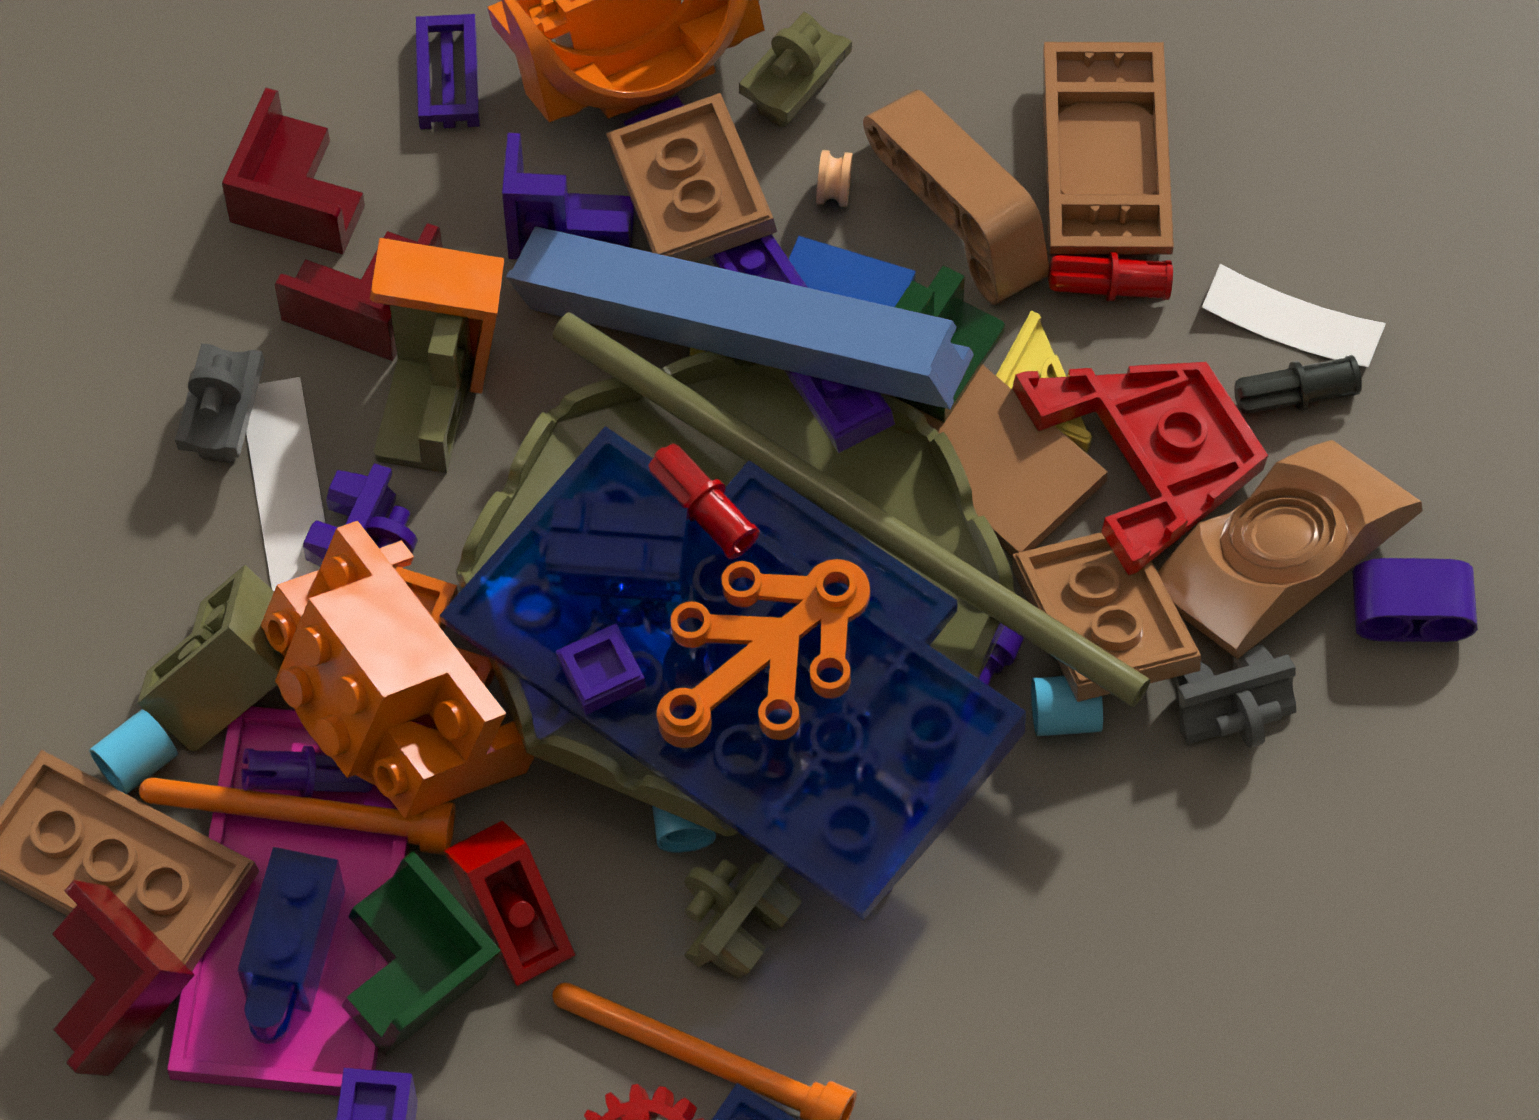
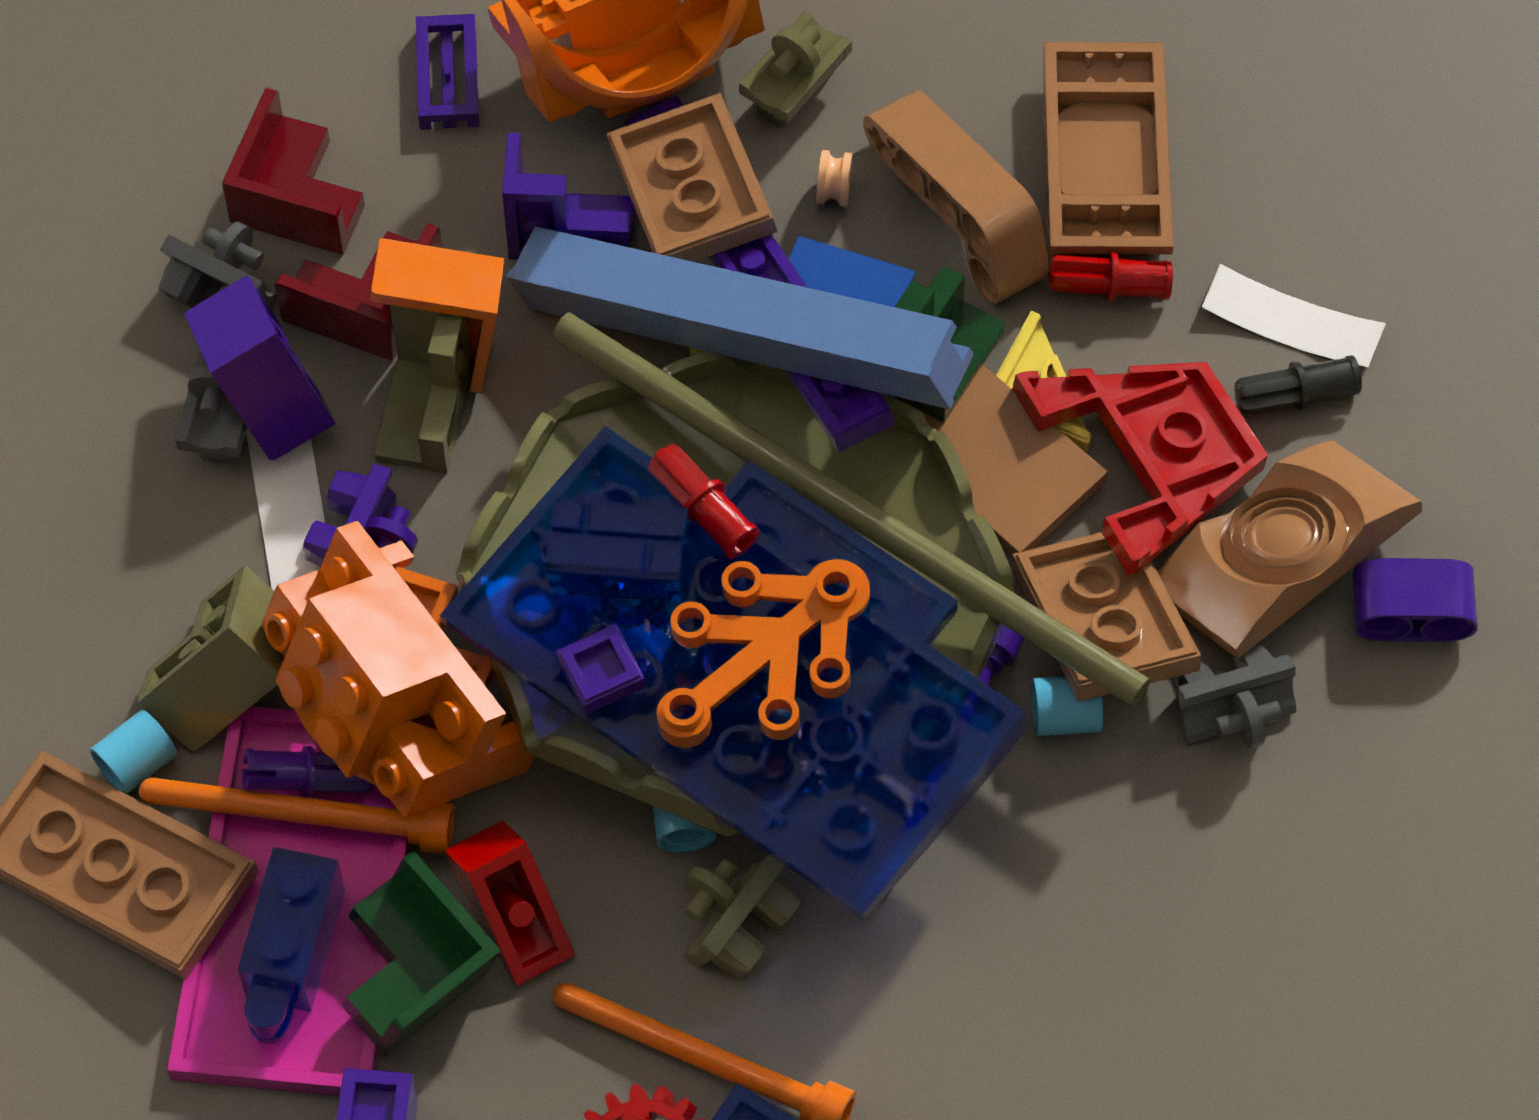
dark red panel [52,880,195,1076] -> none
none -> dark grey hips [158,222,277,310]
none -> dark purple panel [185,275,336,460]

